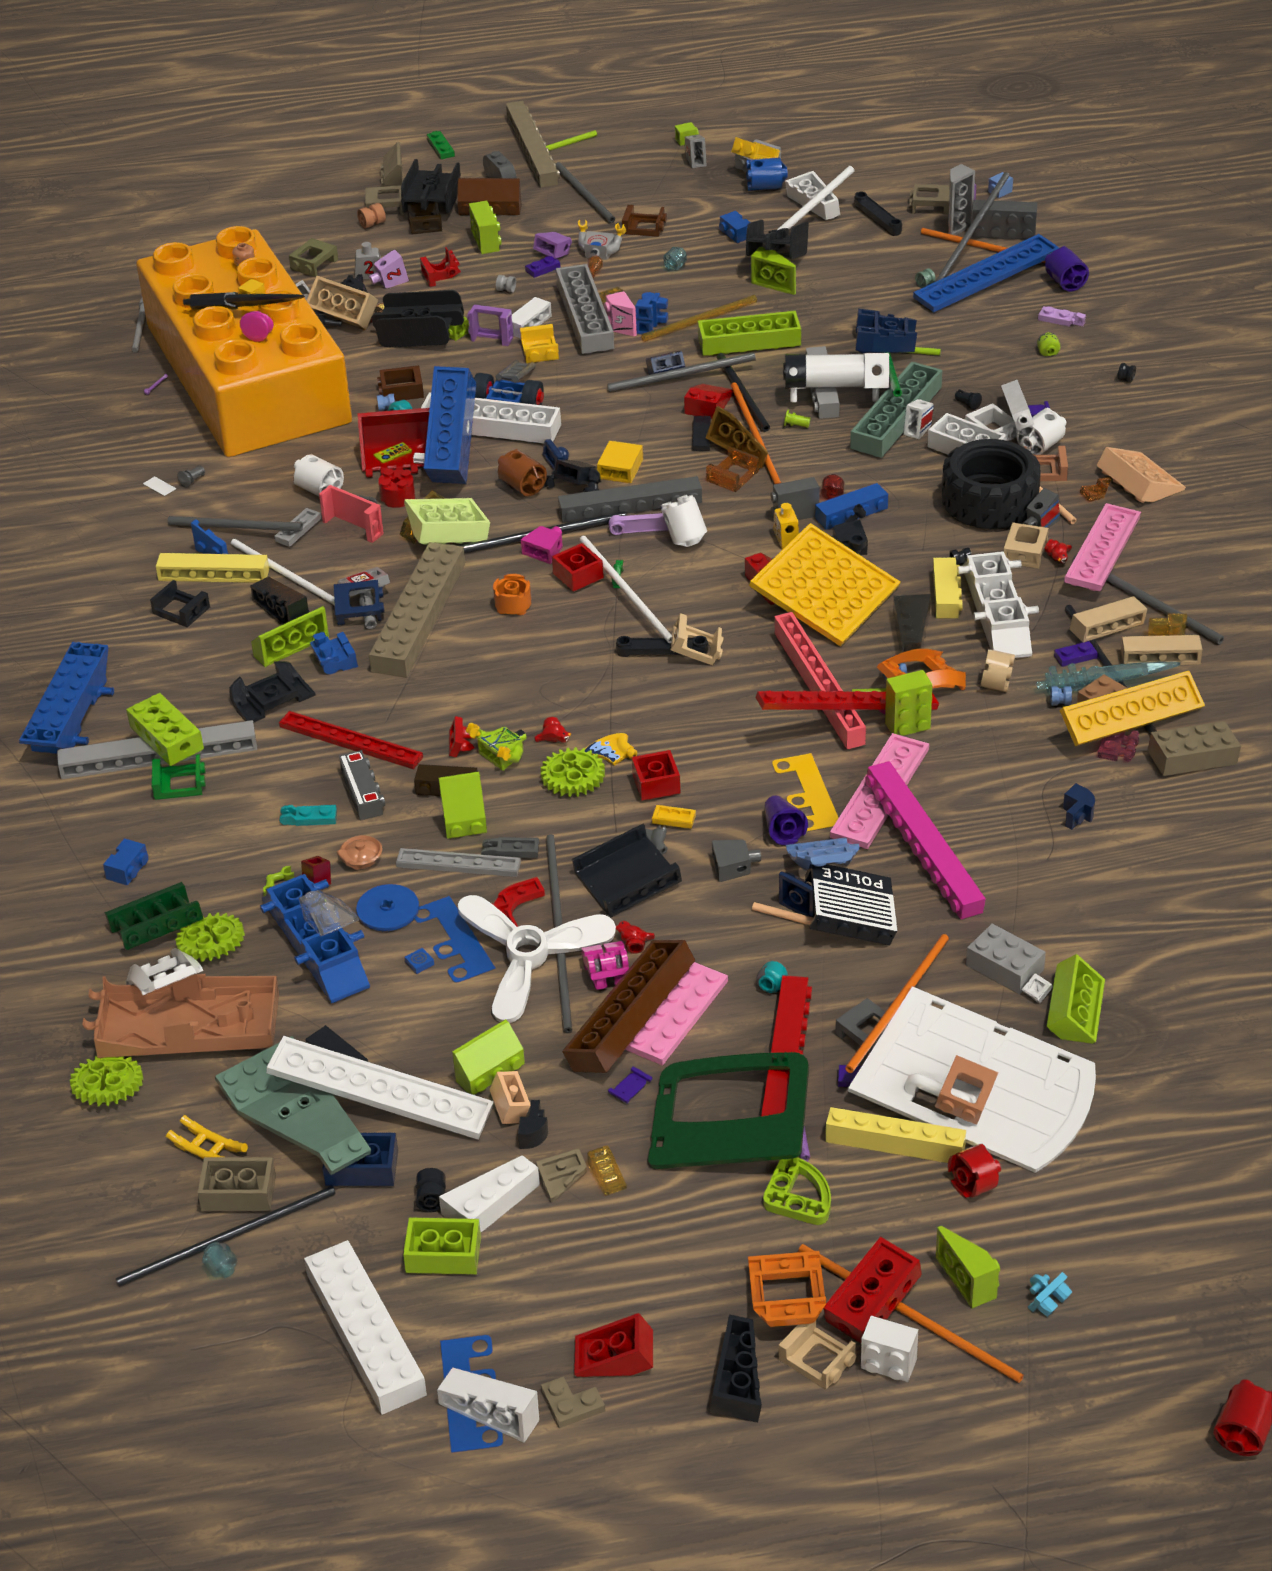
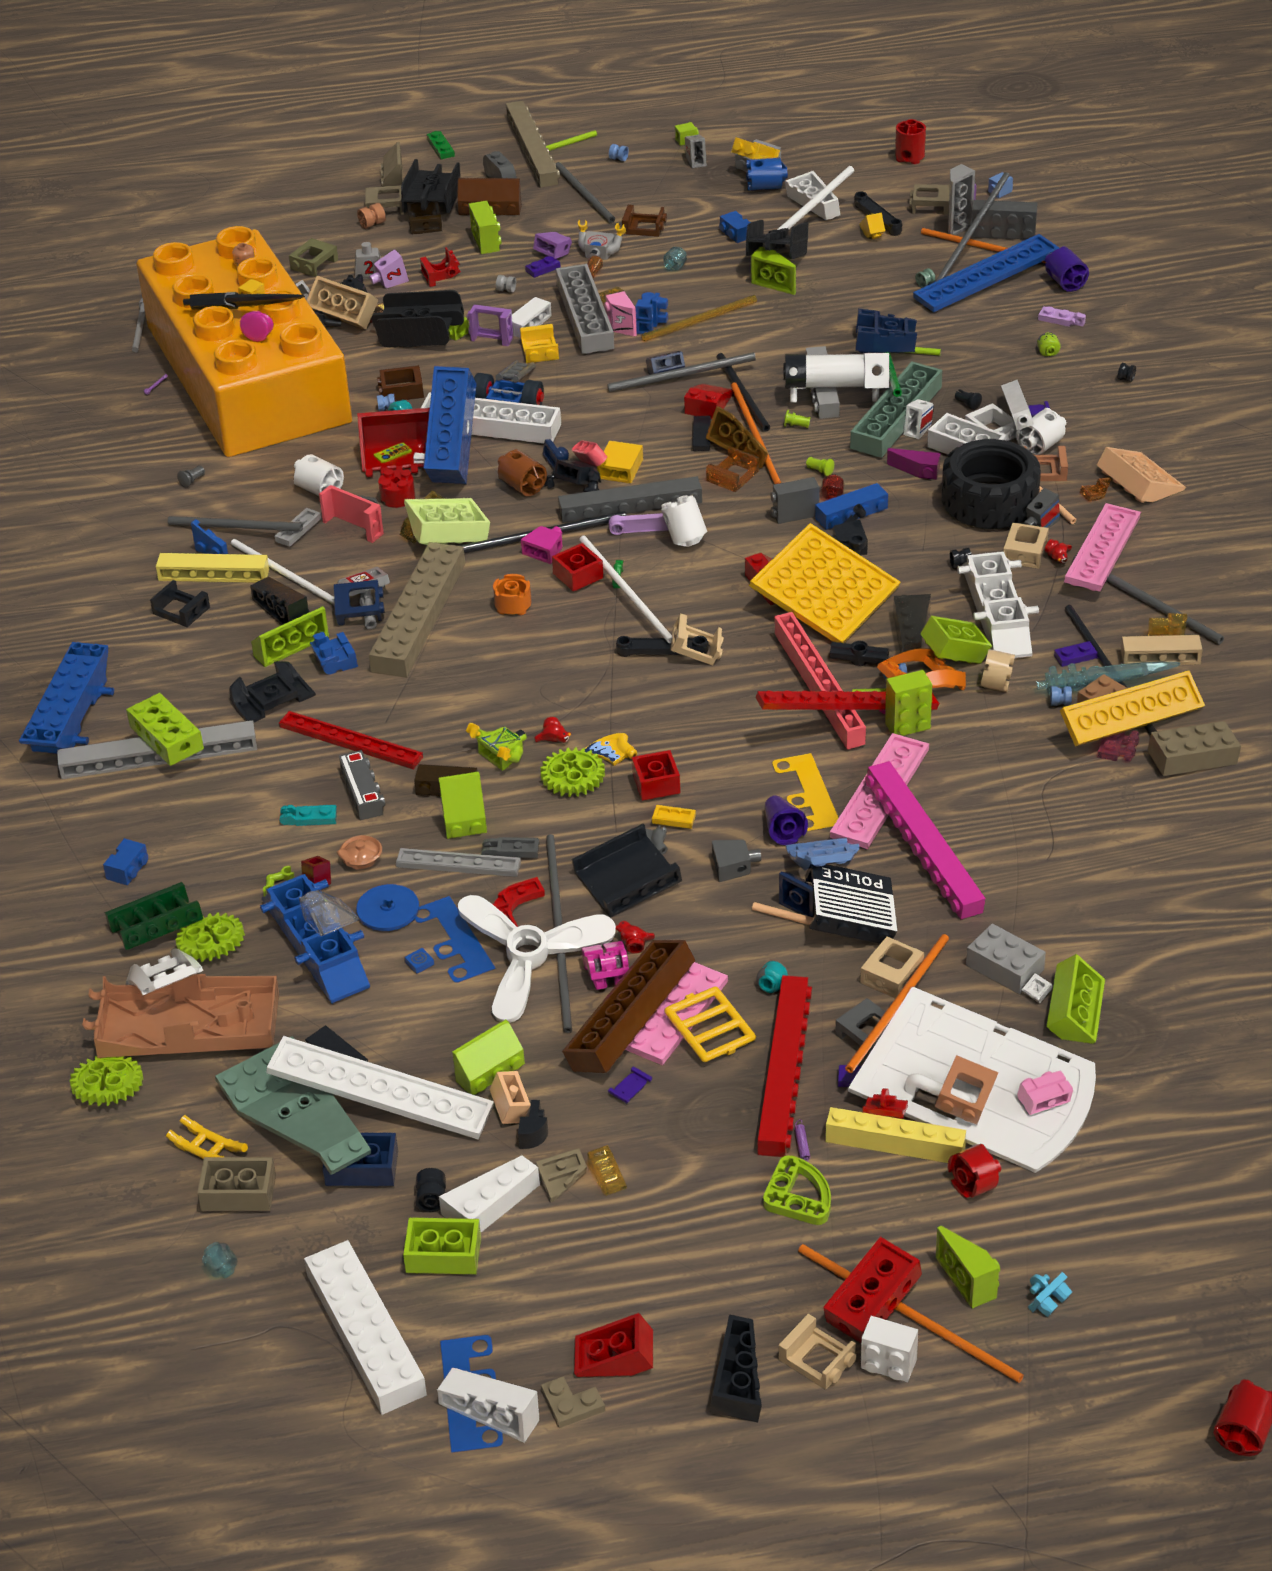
black piece [116,1186,336,1287] -> none
white sticker [143,476,176,496] -> none
green window [152,754,206,800] -> none
red tile [449,716,475,758] -> none
dark green door [648,1052,809,1169] -> none
lime brick [698,311,801,356] -> none
orange wedge [748,1251,826,1327] -> none
yellow torso [773,503,799,550] -> none
light yellow brick [933,558,963,618] -> none
dark blue brick [1063,783,1095,830] -> none
tan brick [1070,596,1147,642] -> none
none -> coral beam [572,440,607,467]
none -> medium blue wheel [609,144,629,161]
none -> yellow bar [664,986,756,1062]
none -> lime pin [806,457,835,476]
none -> black piece [830,641,889,666]
none -> yellow slope [859,213,885,239]
none -> tan window [860,937,924,998]
none -> red hips [862,1088,908,1119]
none -> magenta slope [887,448,940,480]
none -> red cylinder [895,119,926,164]
none -> lime brick [920,616,992,664]
none -> bright pink brick [1017,1070,1073,1115]

